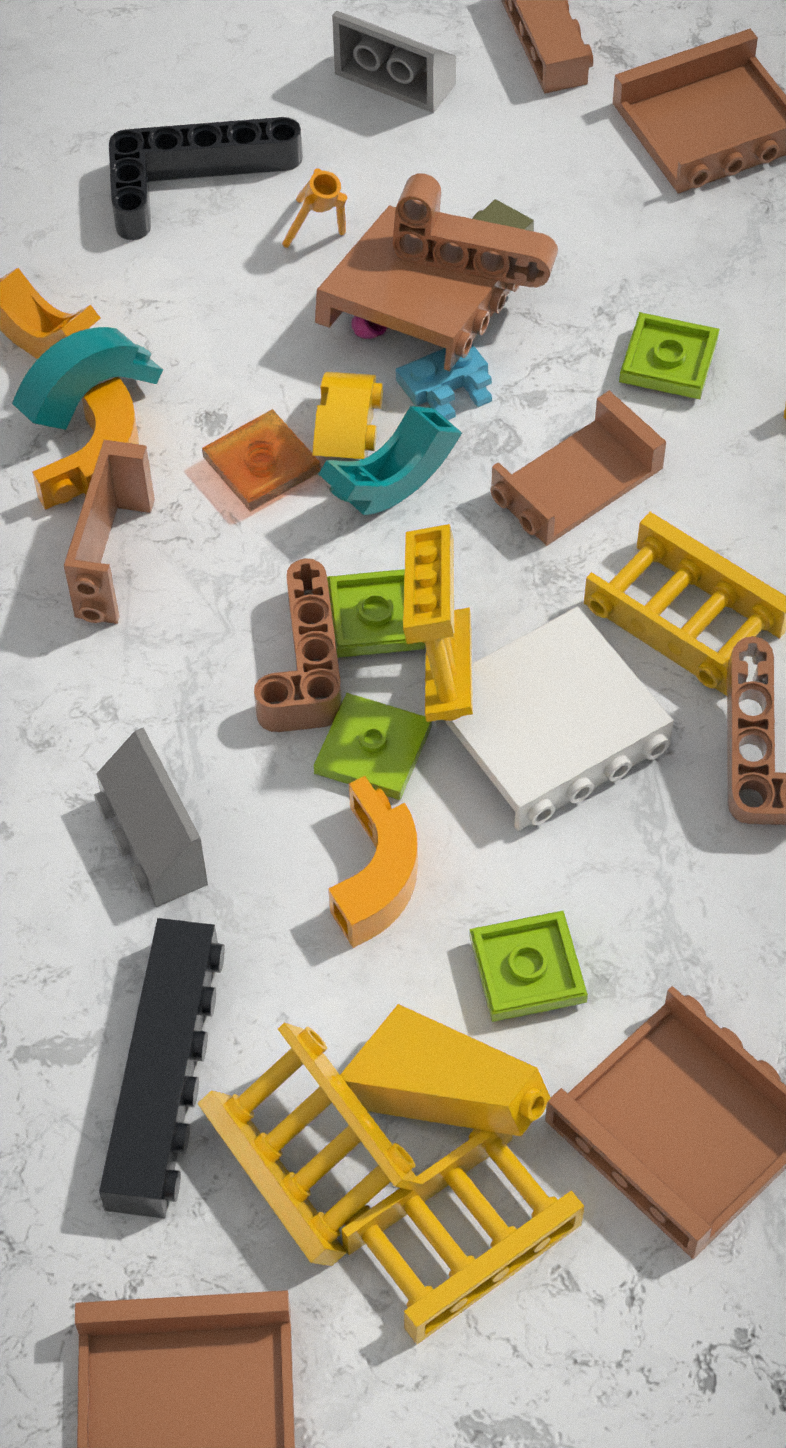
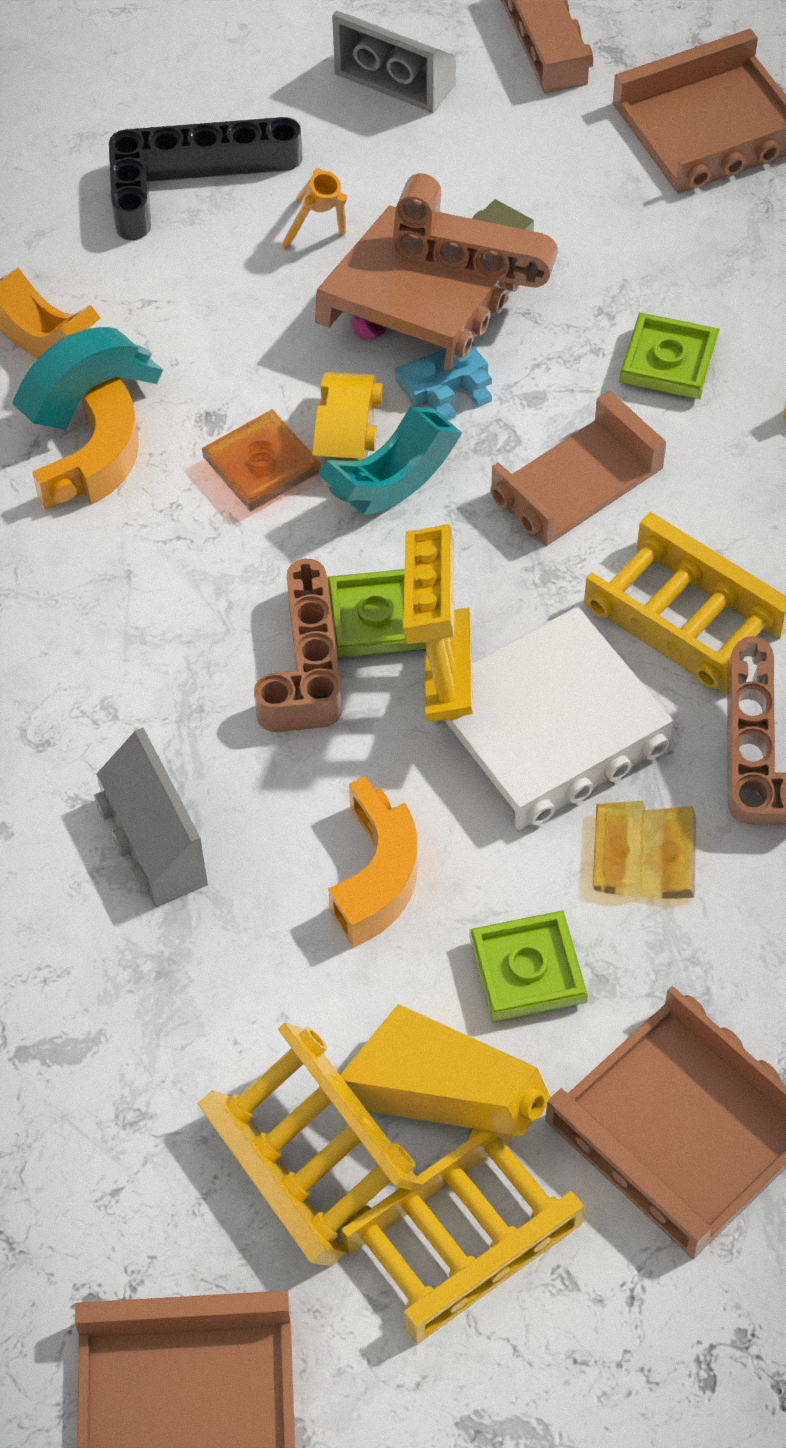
nougat panel [64,440,155,624] -> none
black brick [99,918,225,1219] -> none
lime plate [313,692,432,800] -> none
none -> clear yellow slope [593,800,696,899]

